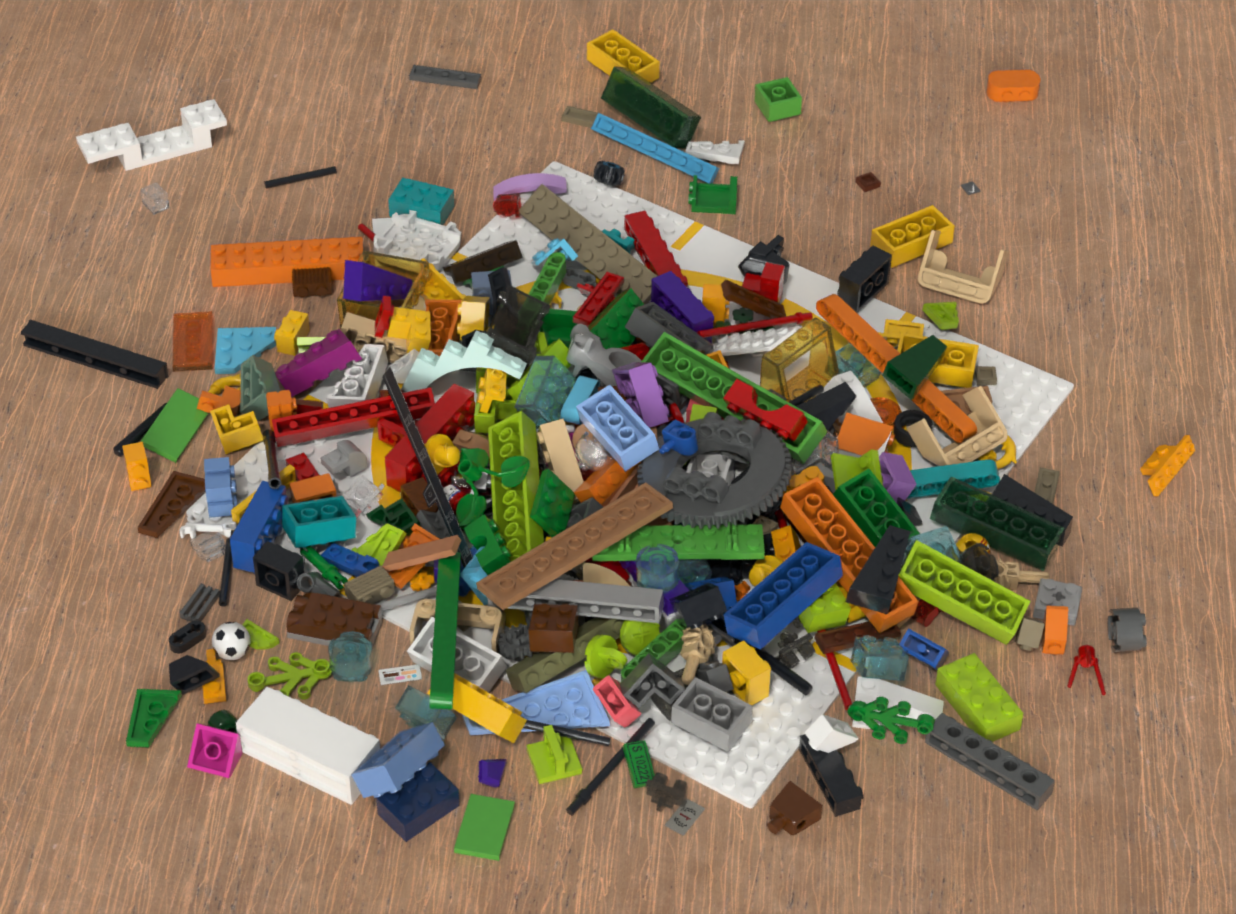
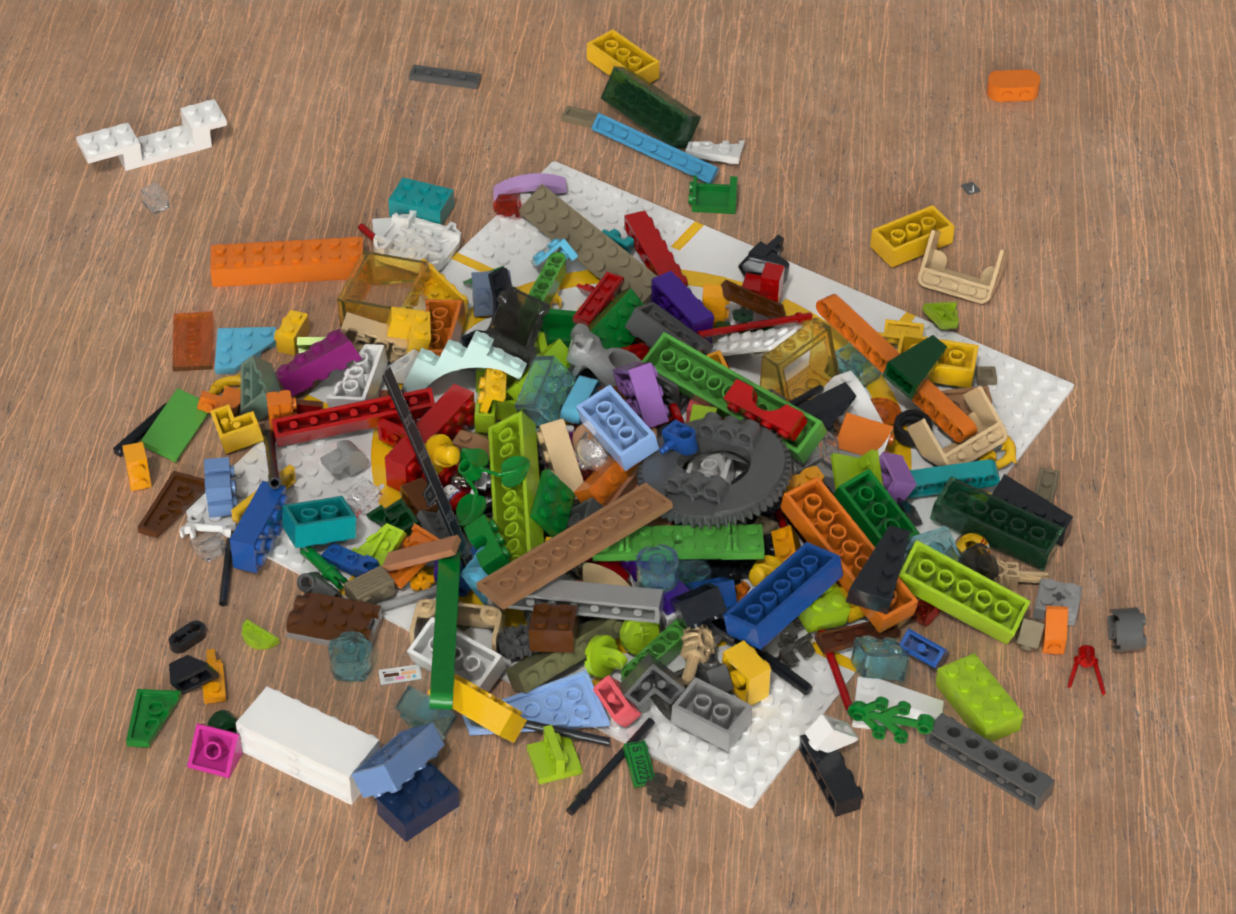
black tile [21,319,169,389] -> none
dark grey tile [180,583,220,622] -> none
white piece [212,622,251,660] -> none
lime plant [247,652,333,700] -> none
black brick [253,541,304,601] -> none
black bar [264,166,337,188] -> none
red plate [285,452,319,481] -> none
orange brick [289,473,337,503] -> none
reddish brown brick [292,267,332,297] -> none
dark purple wedge [343,260,413,301] -> none
red plate [375,295,394,338] -> none
dark brown fence [443,240,523,284] -> none
bright green tile [454,794,515,861] -> none
yellow brick [457,296,490,340] -> none
dark purple piece [478,759,507,788] -> none
dark grey beam [562,267,596,289] -> none
black gear [593,161,625,186] -> none
clear smoke sticker [665,799,705,835] -> none
bright green brick [754,77,802,122] -> none
reddish brown torso [767,781,823,836] -> none
black brick [837,246,892,313] -> none
copper tile [855,172,881,192] -> none
light orange bracket [1140,435,1195,497] -> none

